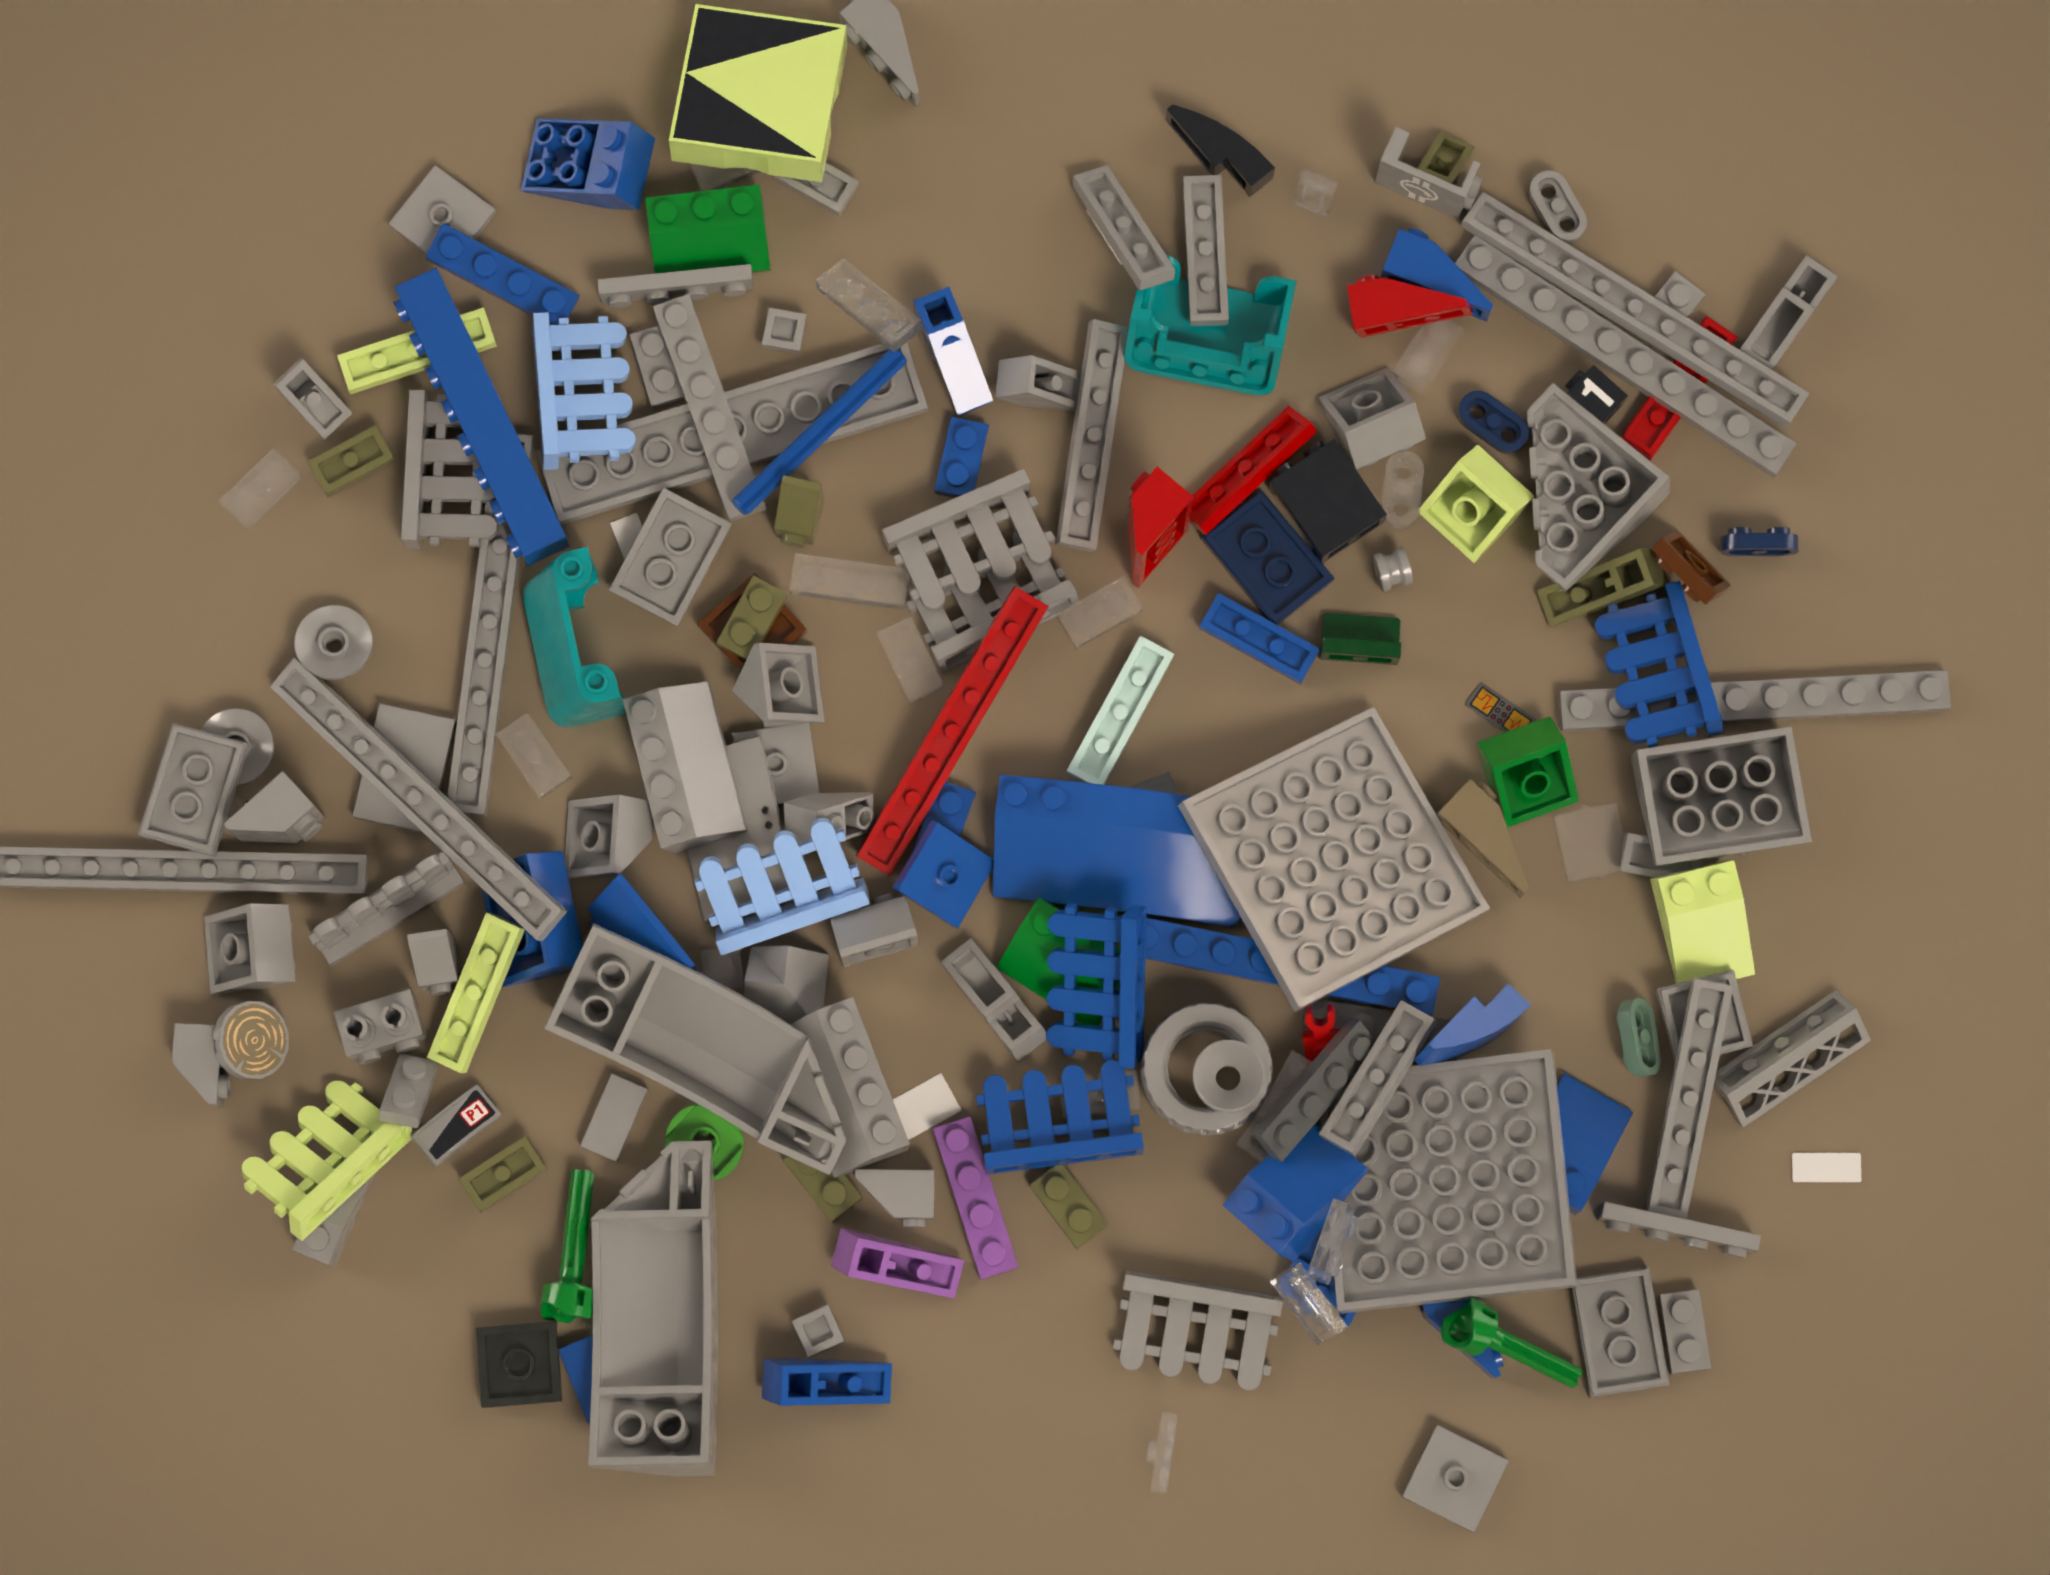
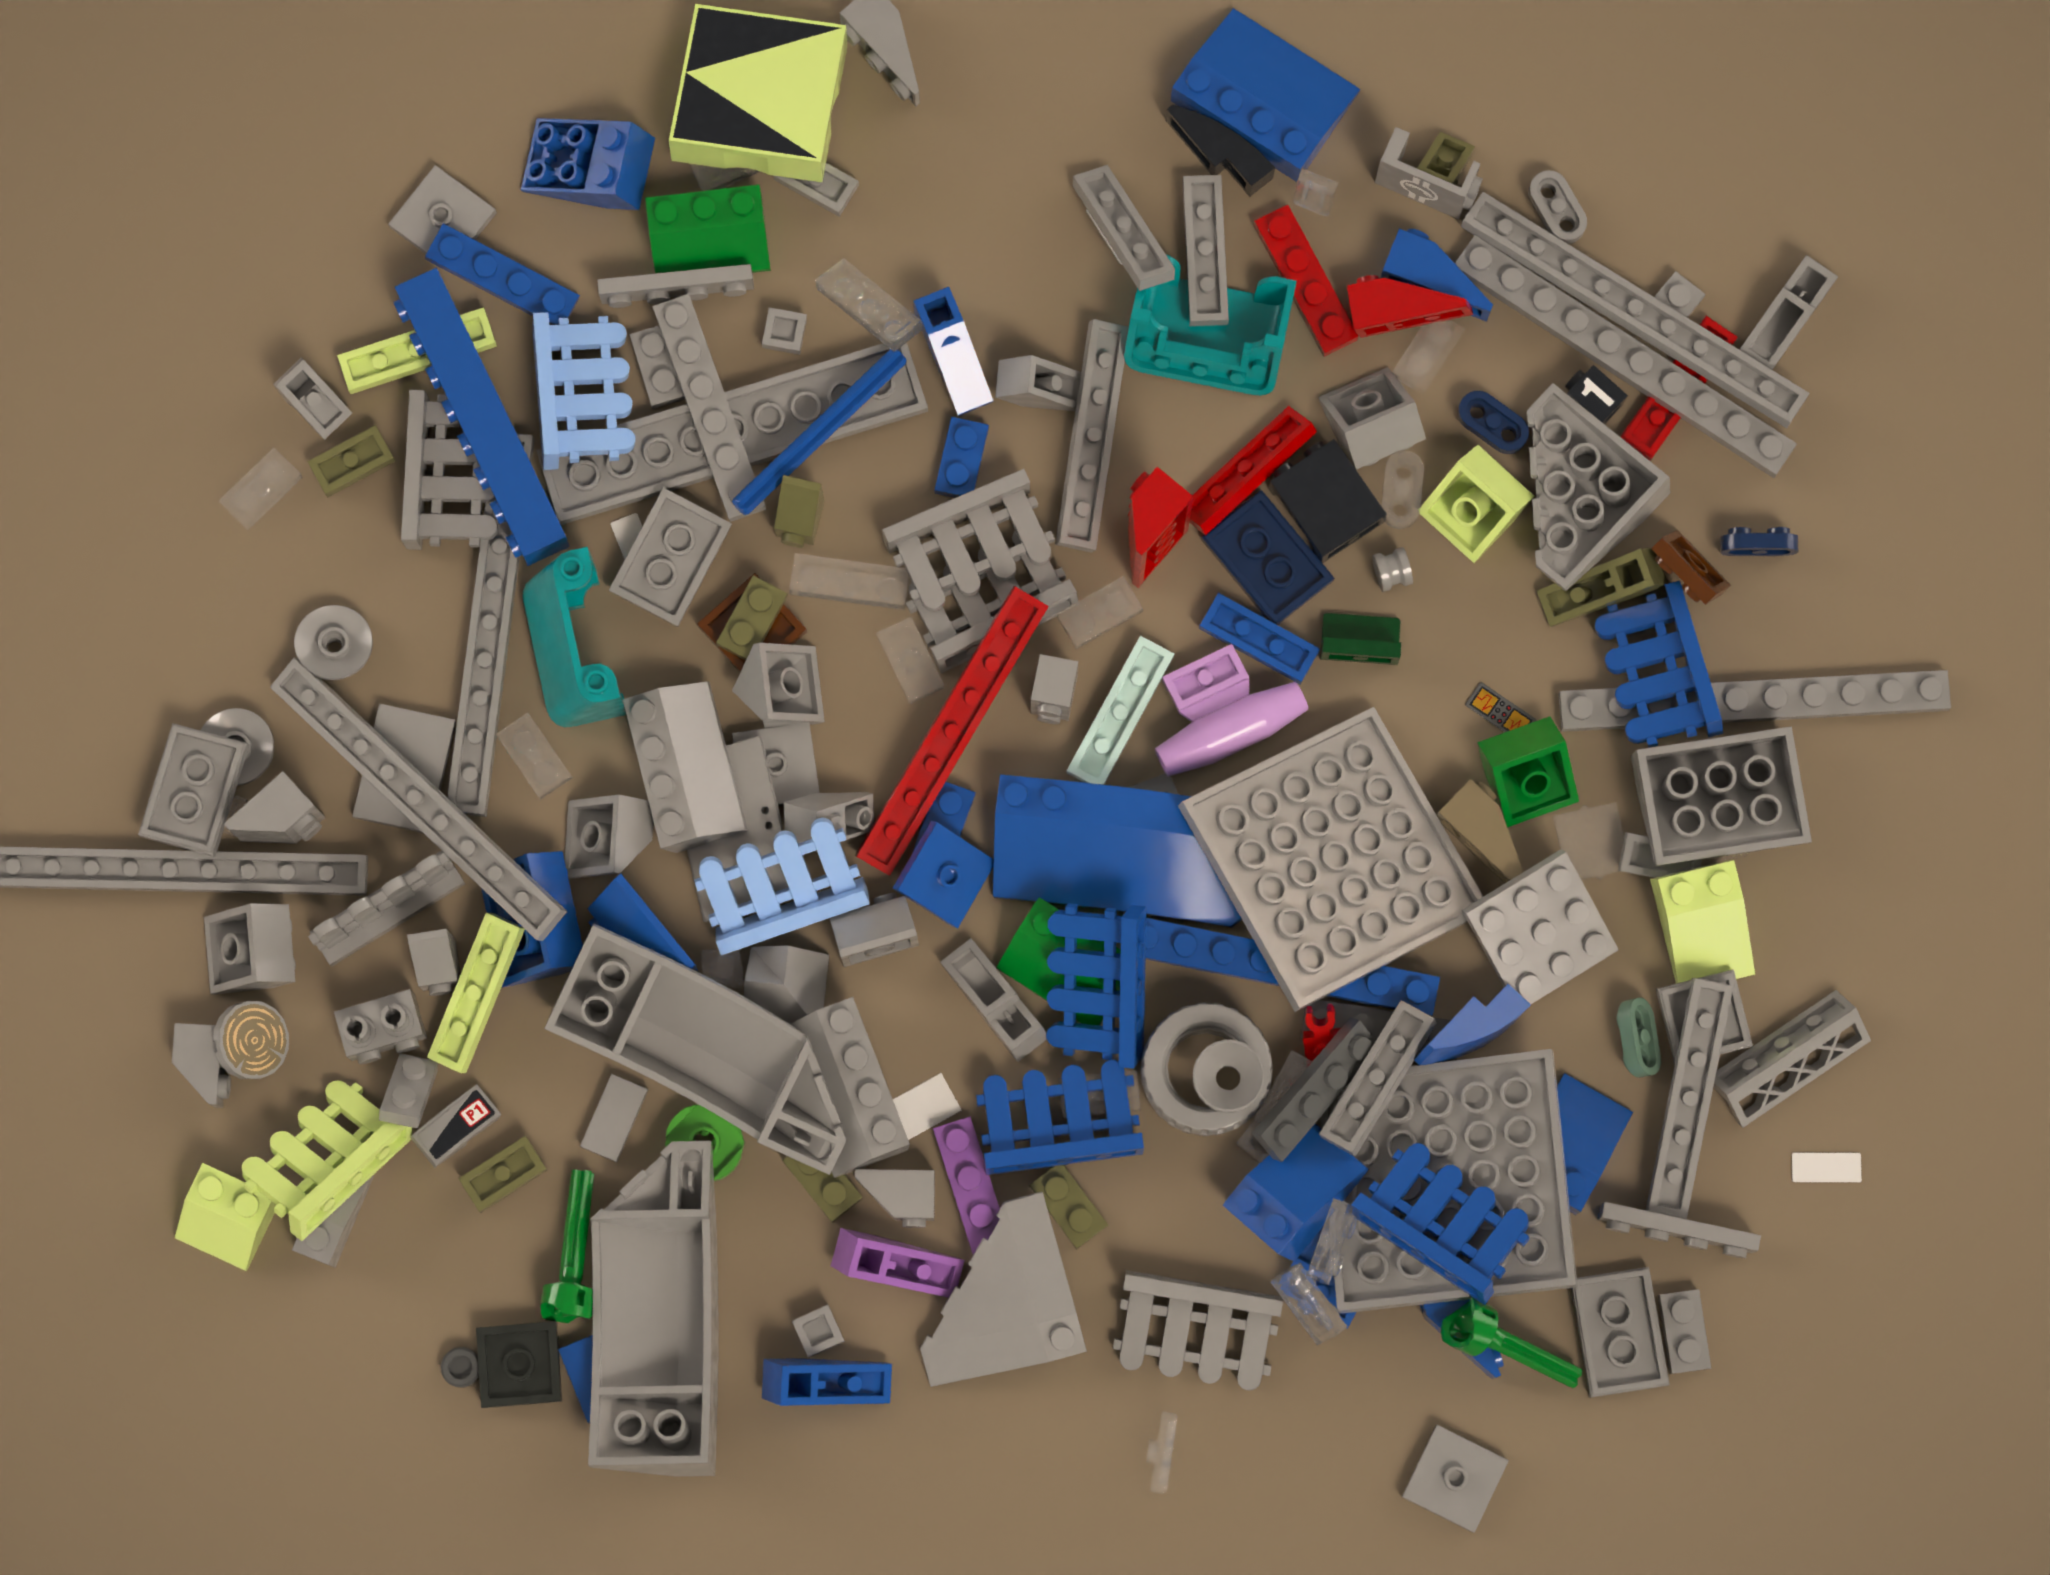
none -> yellowish green slope [175,1163,276,1271]
none -> dark grey tile [441,1347,479,1388]
none -> light grey slope [920,1191,1087,1387]
none -> light grey brick [1031,654,1079,724]
none -> lavender plate [1155,644,1308,777]
none -> blue slope [1171,8,1360,183]
none -> red plate [1253,204,1359,357]
none -> blue fence [1351,1143,1530,1305]
none -> light grey plate [1462,849,1619,1004]

